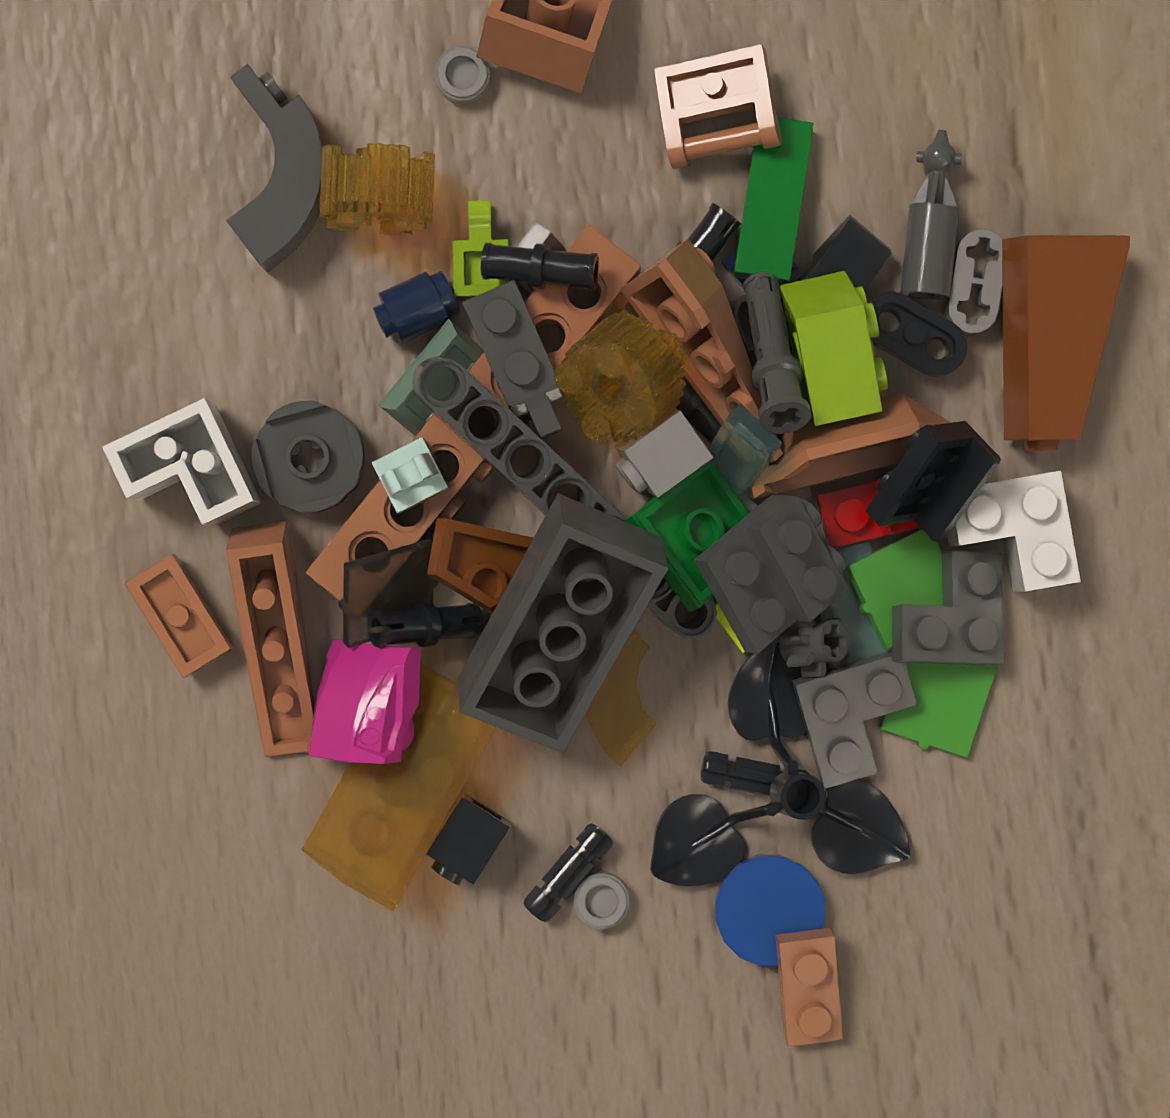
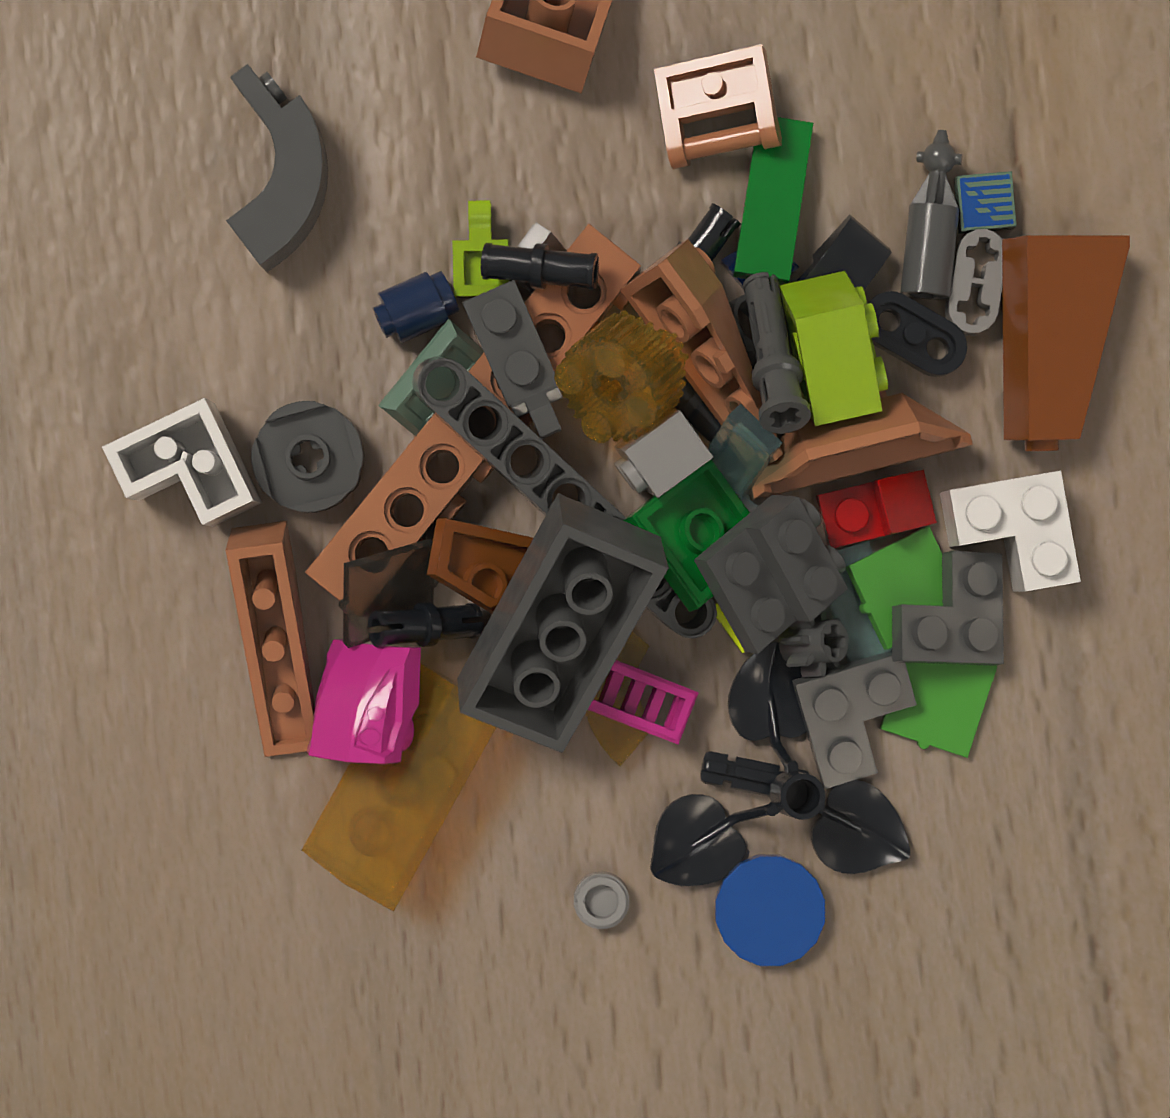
nougat plate [124,554,233,678] -> none
clear yellow brick [320,143,435,236] -> none
light aqua tile [371,437,449,514] -> none
black brick [426,793,511,885] -> none
light grey tile [435,45,491,104] -> none
black axle [523,823,613,923] -> none
nougat plate [775,928,843,1047] -> none
black bracket [865,421,1001,541] -> none
none -> dark pink slope [588,660,699,745]
none -> tile [954,171,1017,234]

